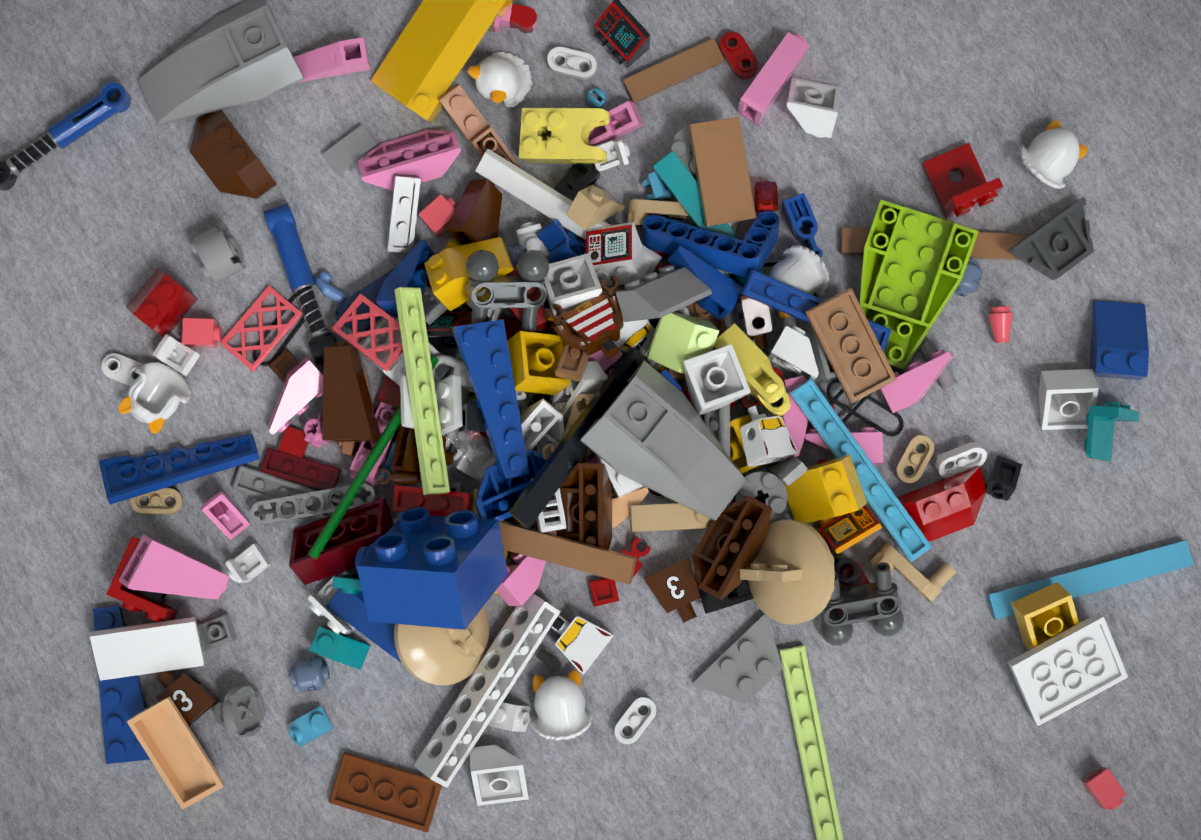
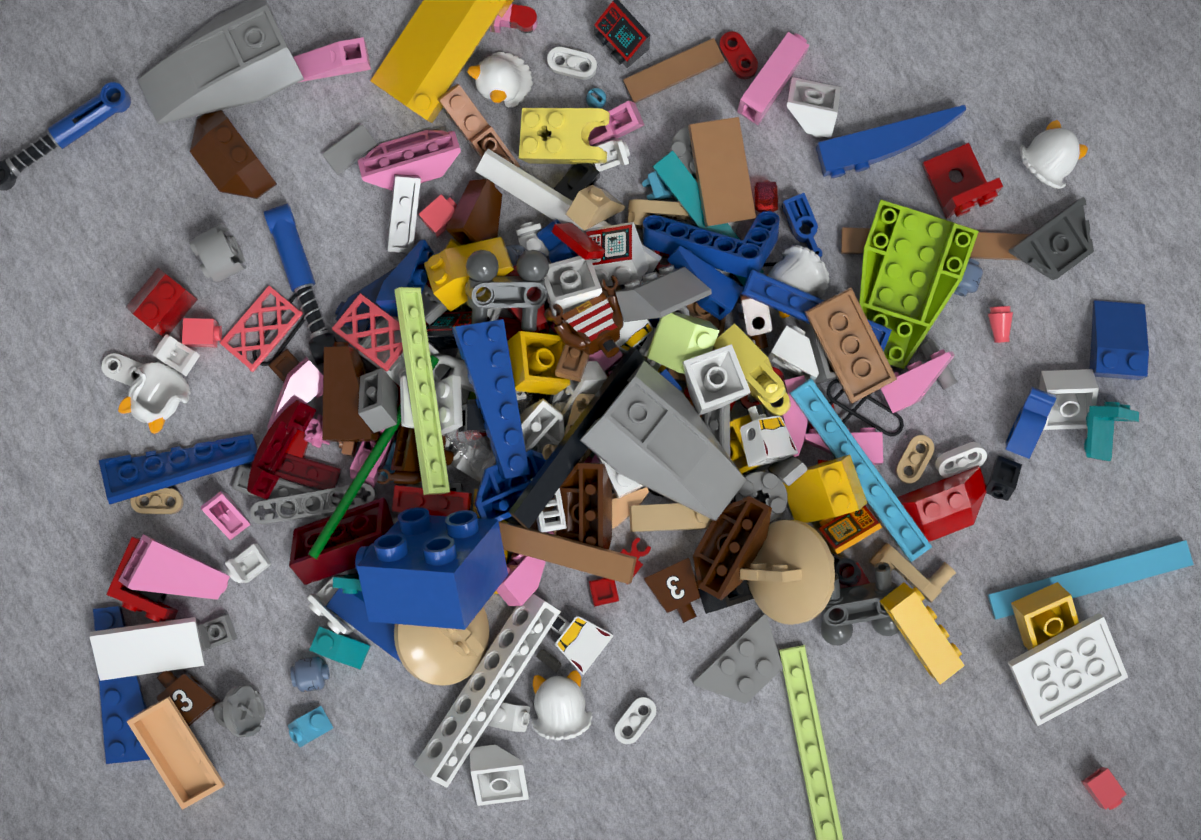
medium blue arm [315,271,347,304] -> none
dark orange tile [328,752,442,833] -> none
none -> dark red slope [247,400,316,500]
none -> light grey brick [358,368,398,433]
none -> red tile [552,223,606,260]
none -> blue slope [816,105,966,178]
none -> yellow brick [879,582,965,685]
none -> blue piece [1005,387,1056,459]

